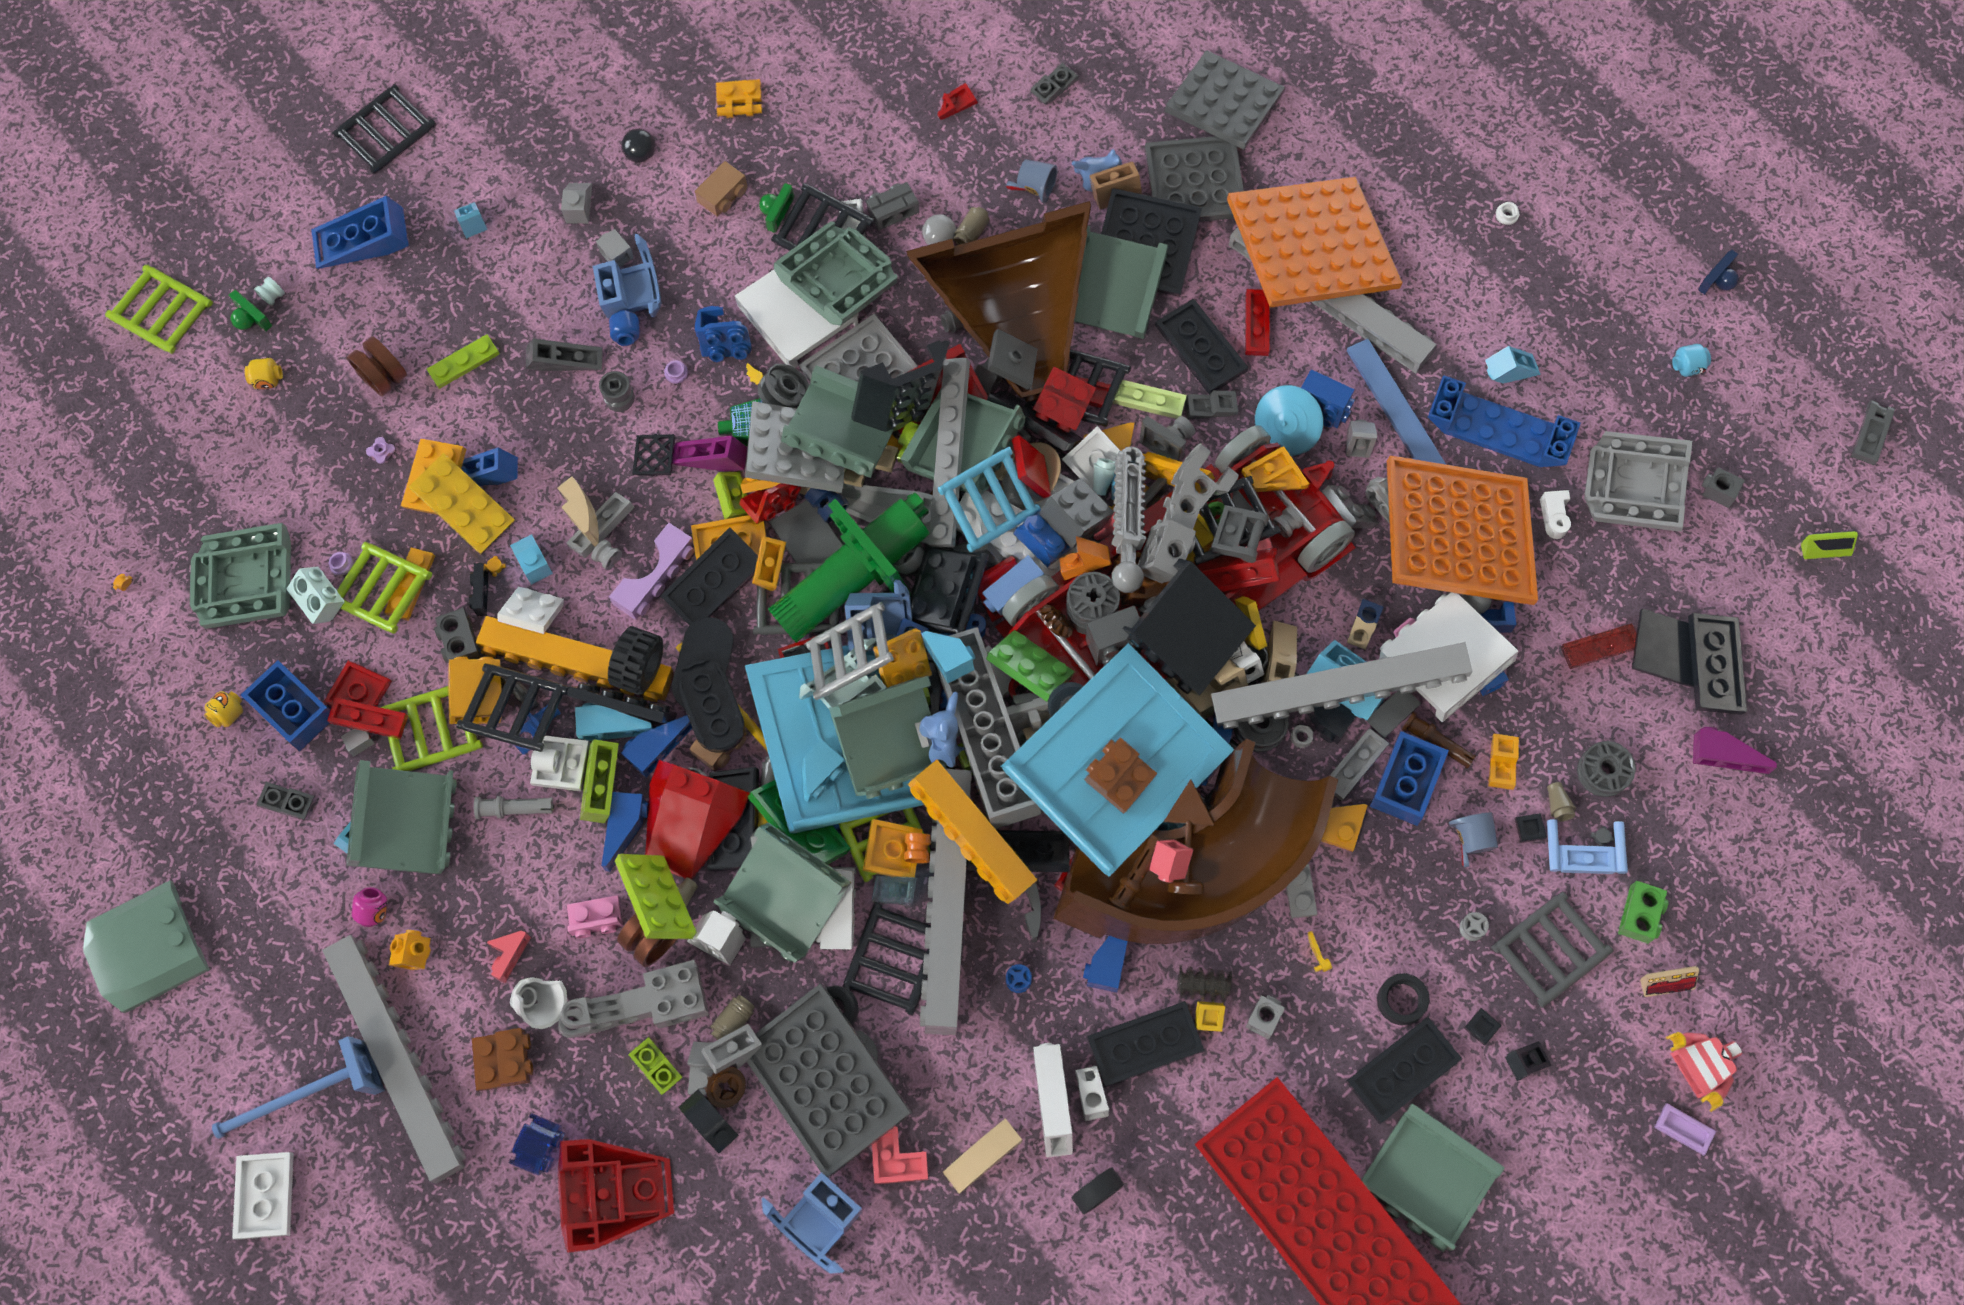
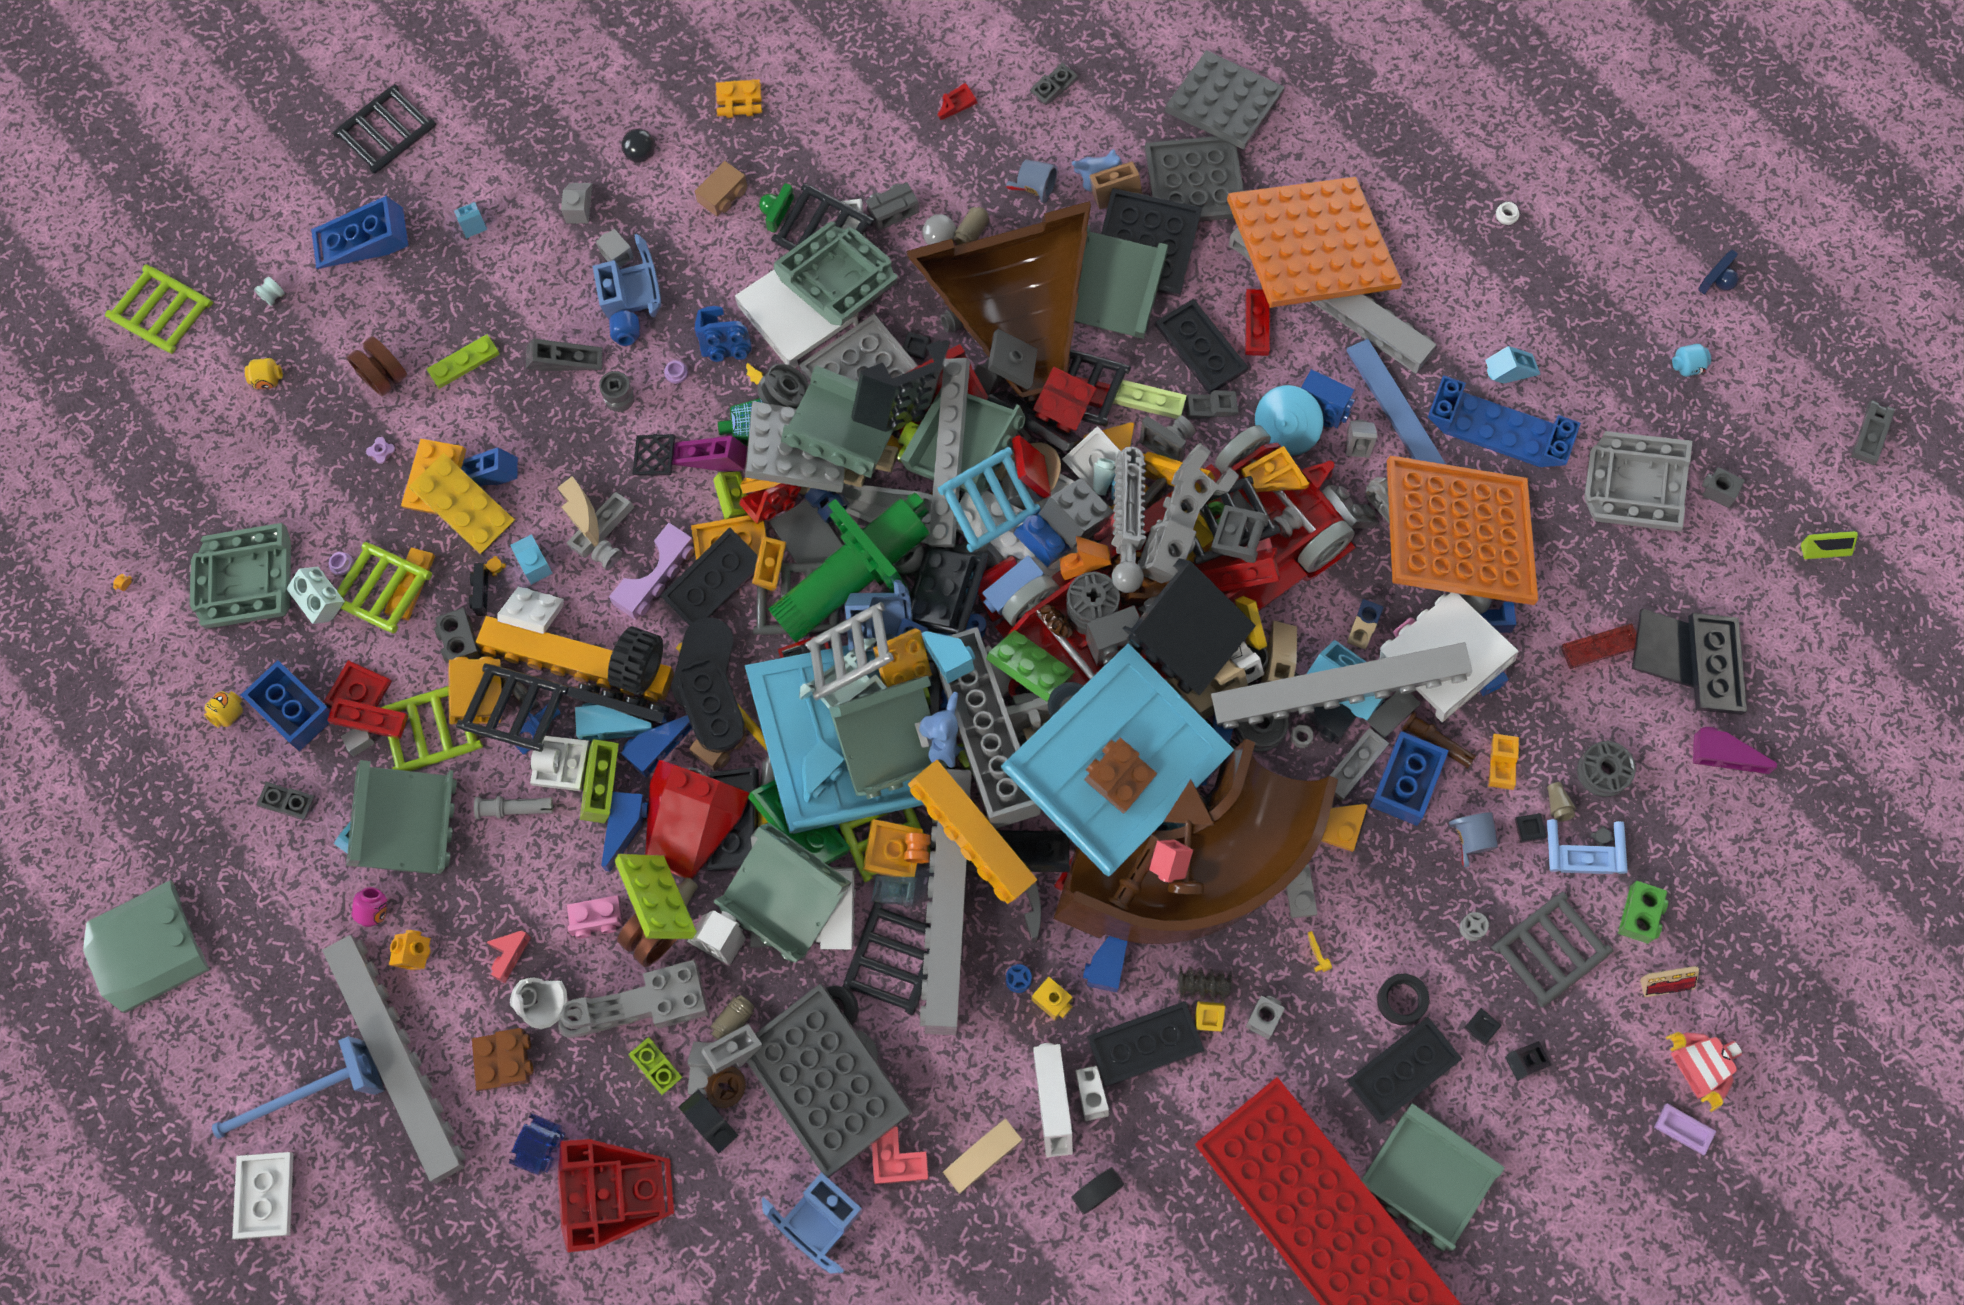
green tile [228,290,272,332] -> none
white leg [1540,490,1571,539] -> none
none -> black tile [903,332,931,360]
none -> yellow brick [1032,977,1073,1021]

